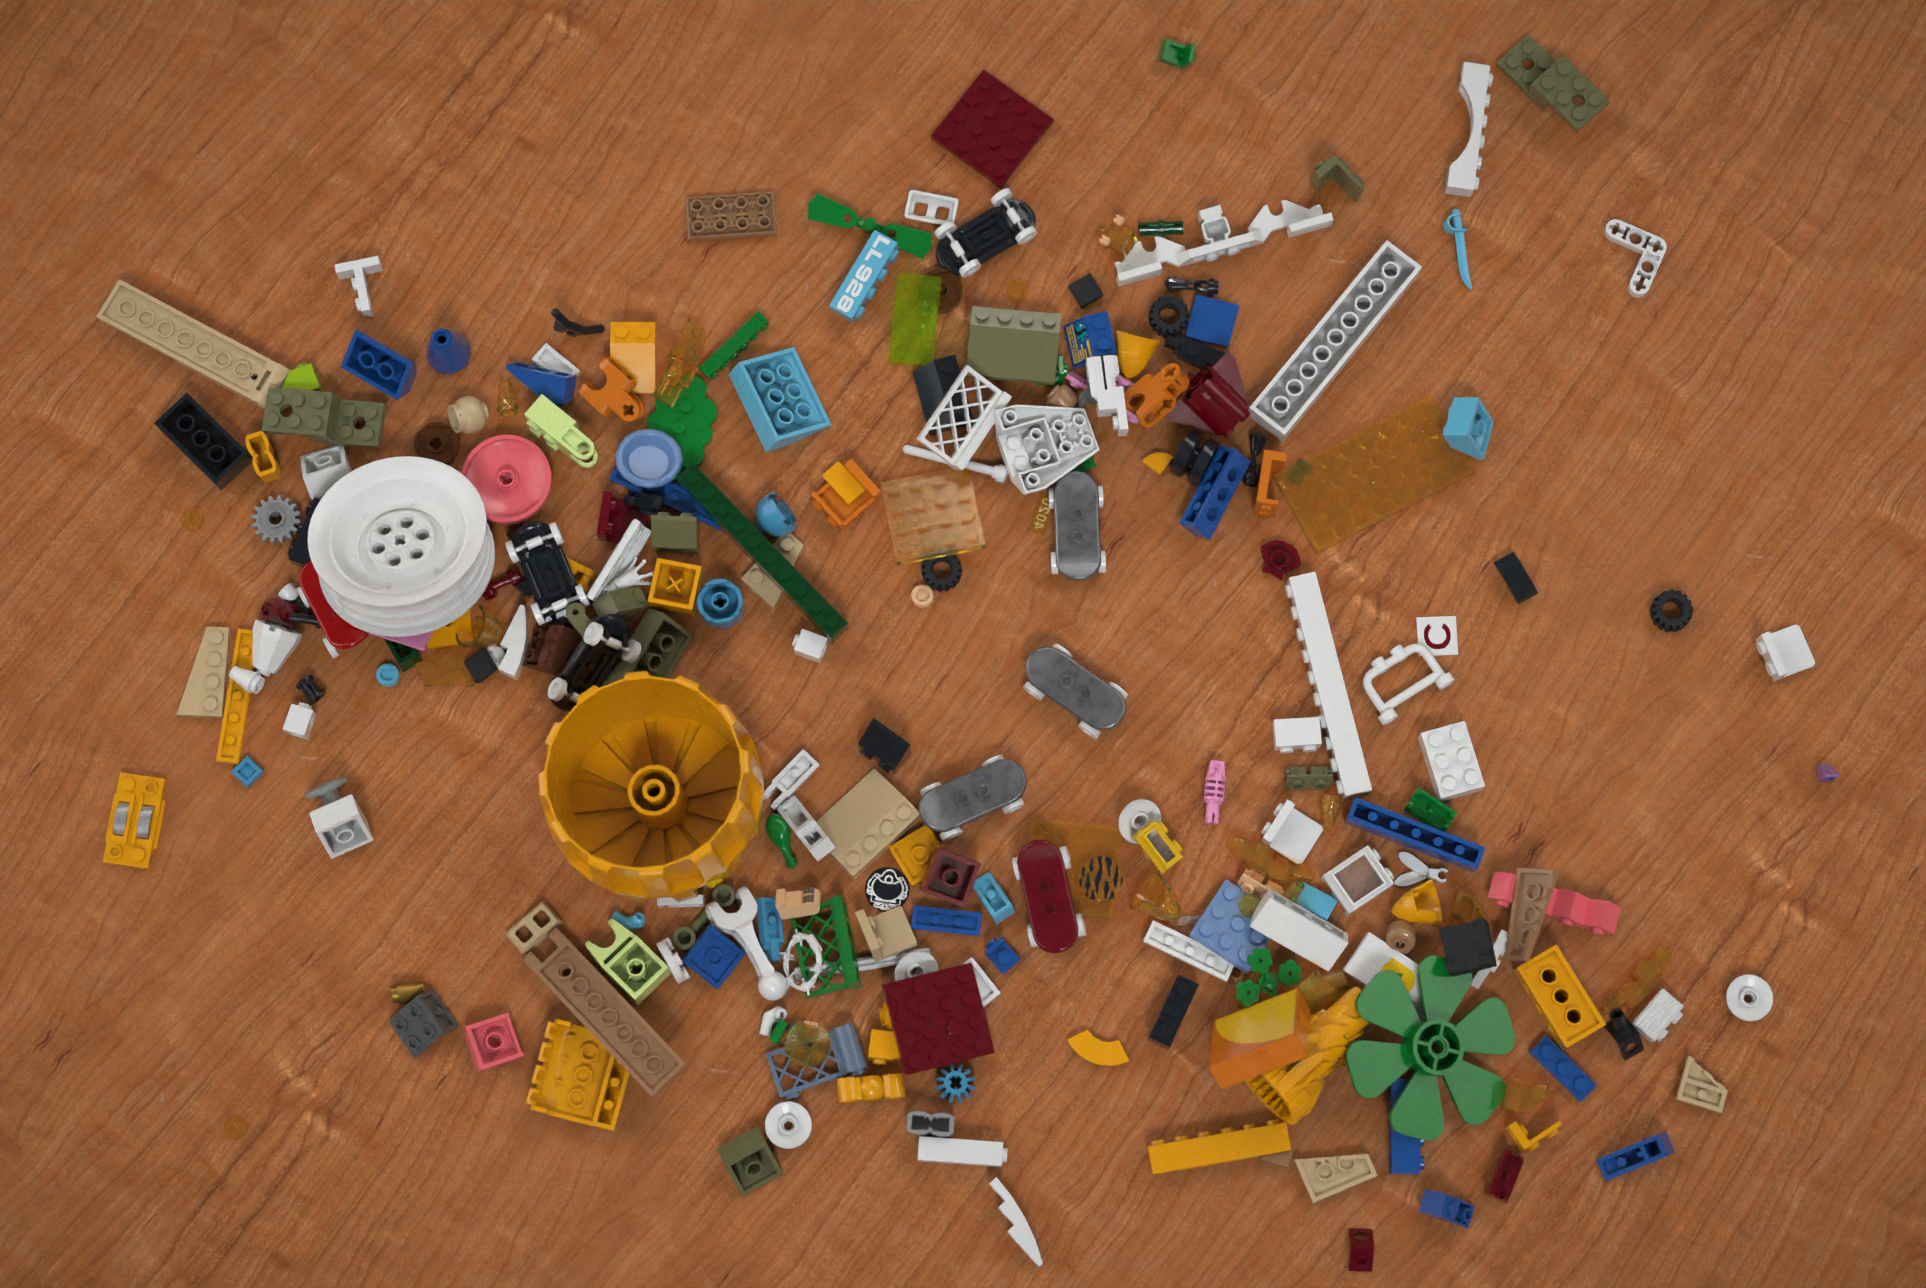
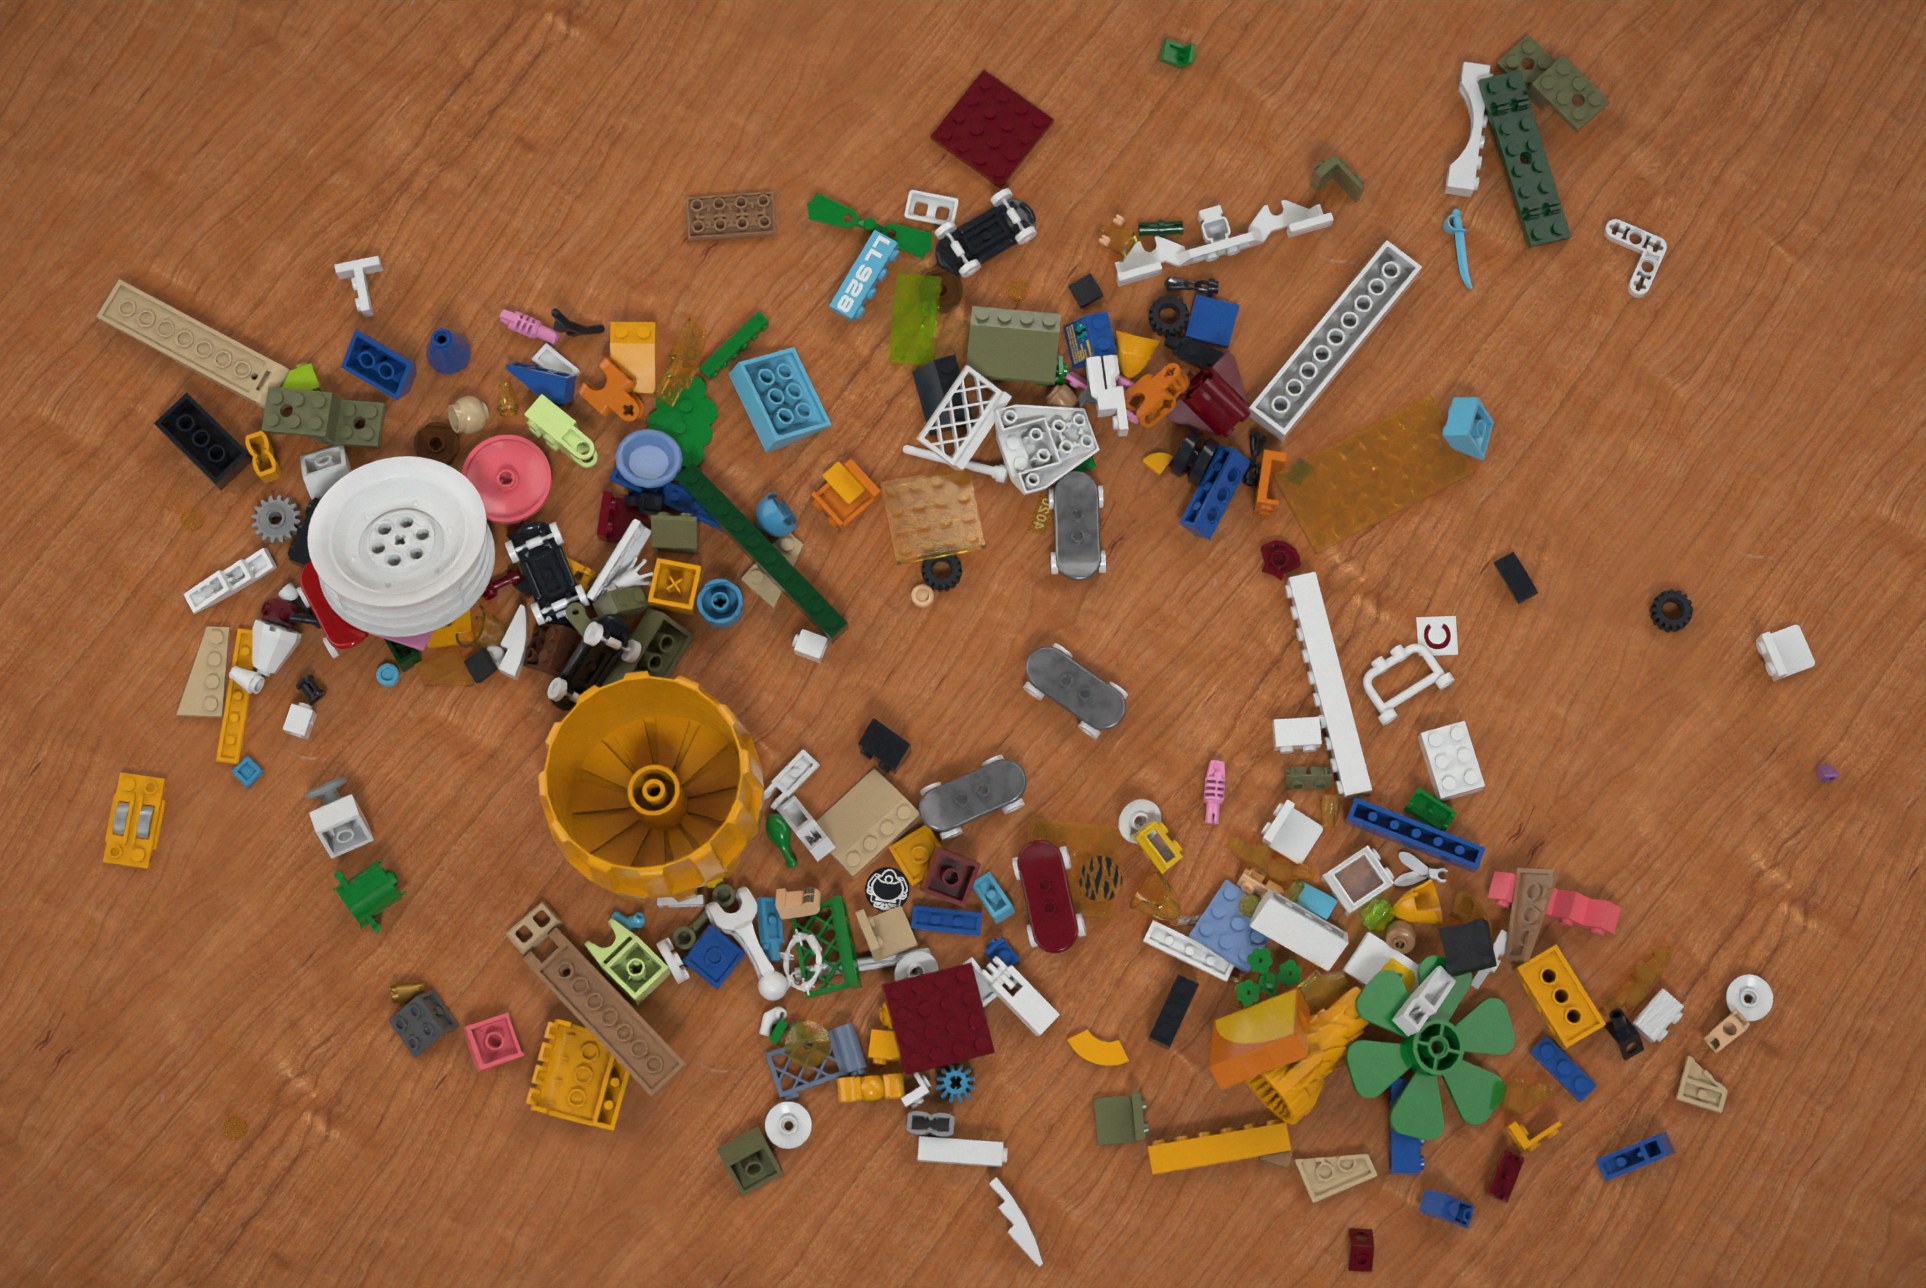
none -> white slope [184,548,277,614]
none -> green container [333,858,407,933]
none -> bright pink hinge [500,309,560,345]
none -> white bracket [901,1073,931,1109]
none -> white hinge [980,956,1060,1036]
none -> olive bracket [1094,1092,1149,1145]
none -> clear neon green piece [1361,898,1394,932]
none -> white slope [1392,965,1456,1036]
none -> dark green piece [1478,70,1571,249]
none -> light nougat leg [1703,1009,1750,1053]

